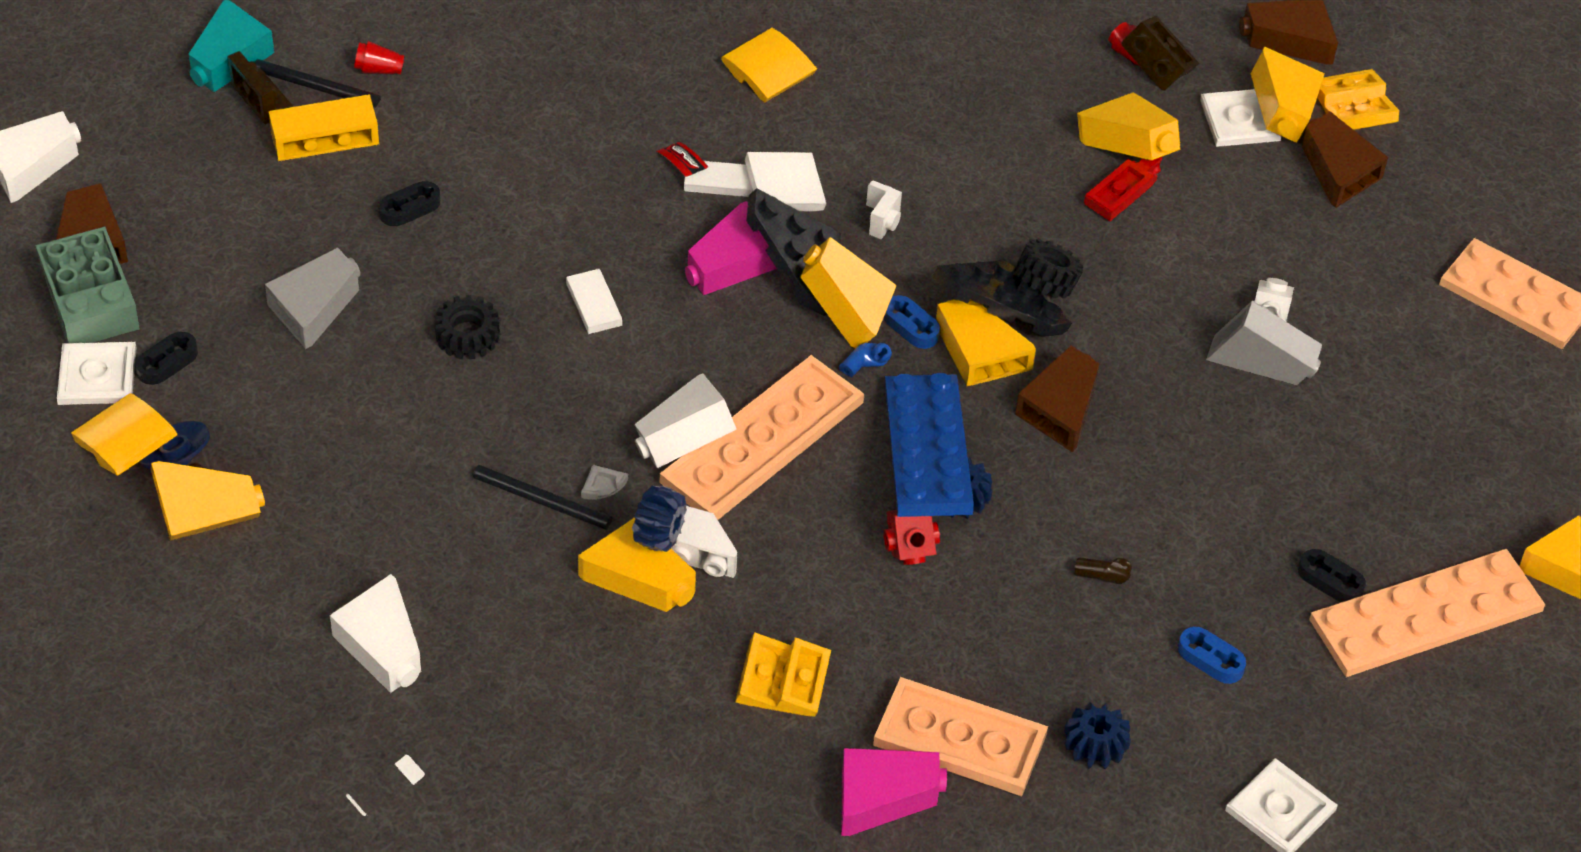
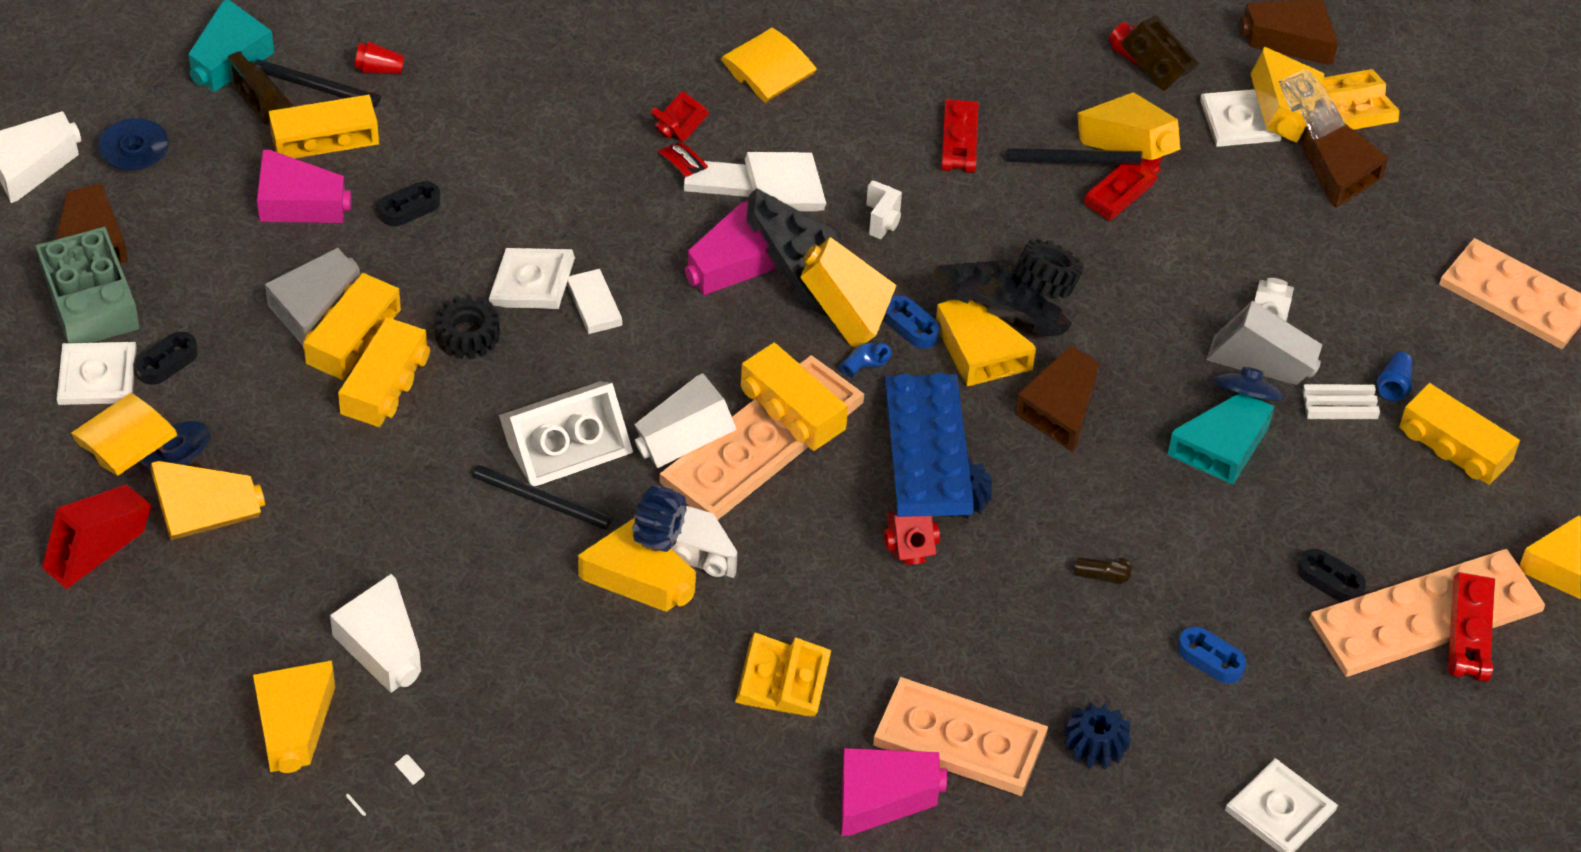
light grey tile [581,465,628,499] -> none
none -> red slope [42,484,151,589]
none -> dark blue dish [99,118,168,170]
none -> yellow slope [253,660,335,773]
none -> dark pink slope [257,150,352,223]
none -> yellow brick [303,273,401,380]
none -> yellow brick [338,317,430,427]
none -> white tile [489,248,575,309]
none -> white slope [499,381,633,486]
none -> red bracket [650,91,709,142]
none -> yellow brick [741,342,848,451]
none -> red plate [941,99,979,174]
none -> black bar [1006,148,1143,165]
none -> teal slope [1167,393,1275,485]
none -> dark blue dish [1213,366,1284,401]
none -> clear slope [1278,69,1345,140]
none -> white tile [1302,384,1380,419]
none -> blue cone [1376,352,1413,402]
none -> yellow brick [1399,383,1520,485]
none -> red plate [1448,572,1495,682]

